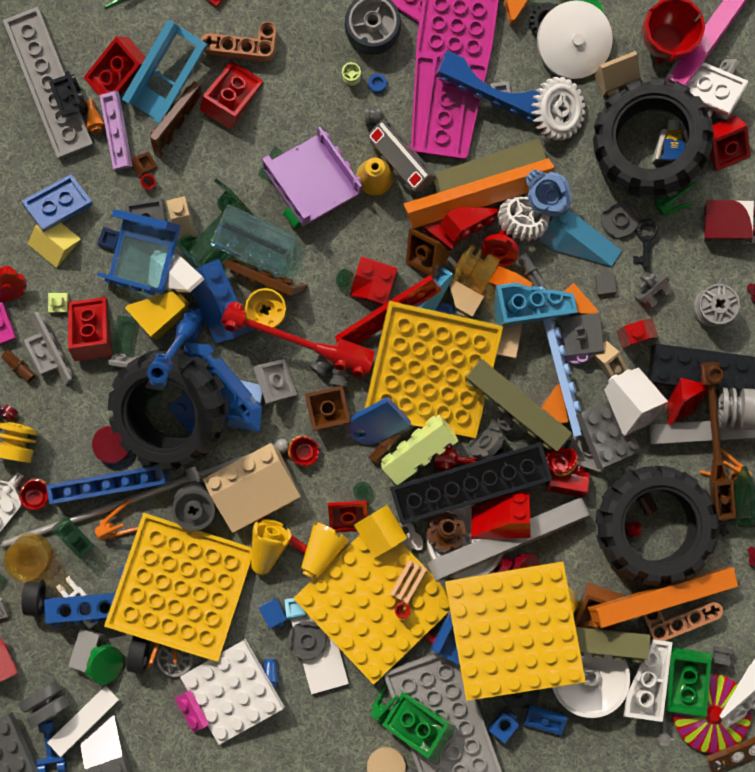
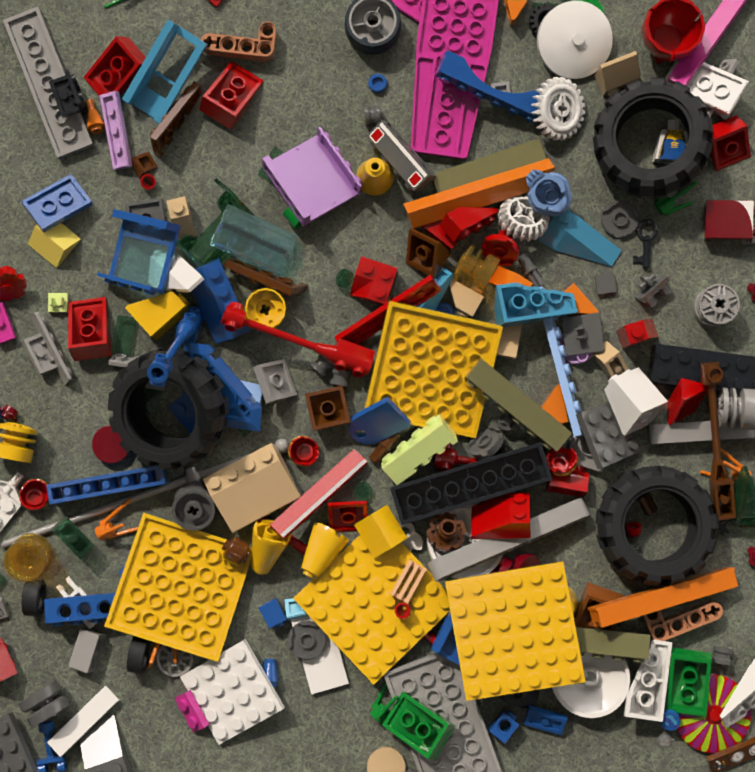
reddish brown axle [1,350,36,383] -> none
green tile [85,645,123,685] -> none
dark blue tile [97,227,120,251] -> none
yellowish green wheel [342,62,361,86] -> none
none -> reddish brown head [222,537,252,566]
none -> tile [270,449,368,540]
none -> blue tile [660,710,680,731]

